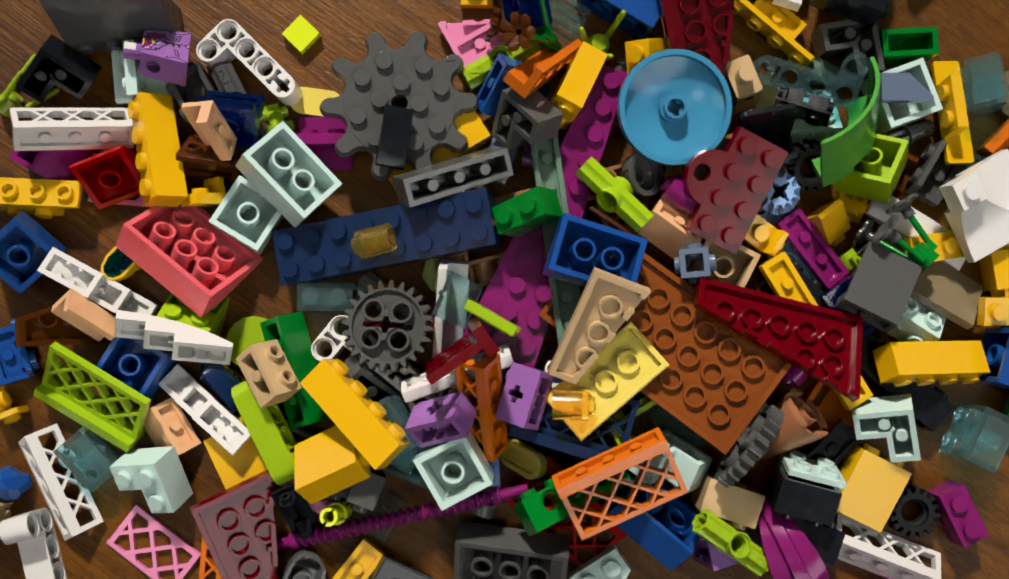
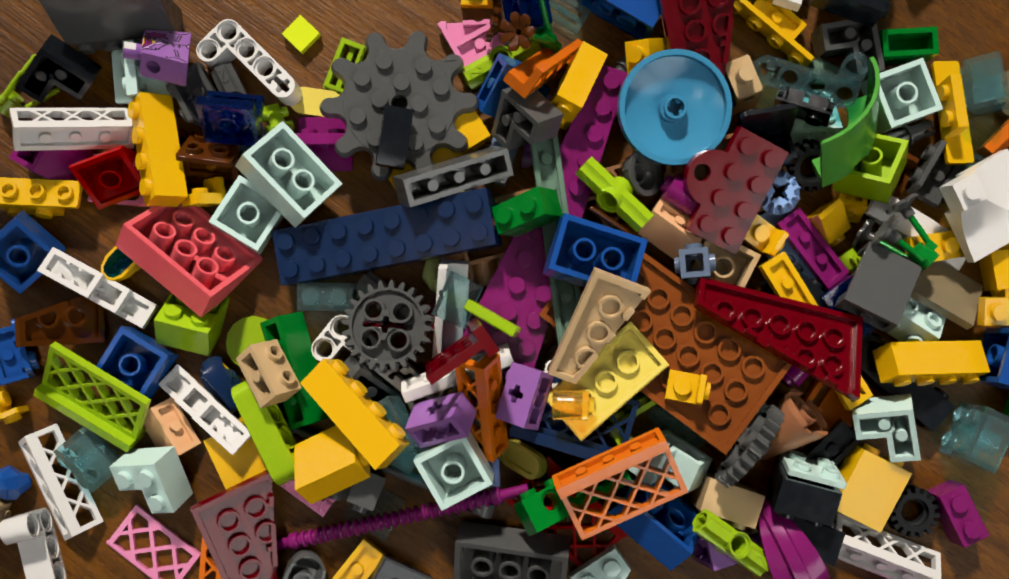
light nougat panel [51,288,115,342] -> none
white slope [115,310,233,365] -> none
light nougat panel [181,100,237,161] -> none
black hinge [270,483,318,539] -> none
neon yellow pin [320,501,353,527] -> none
clear yellow brick [351,223,397,259] -> none
lime plant [579,10,626,60] -> none
sand blue tile [879,73,934,103] -> none
none -> lime tile [323,37,367,94]
none -> yellow bracket [664,369,711,405]

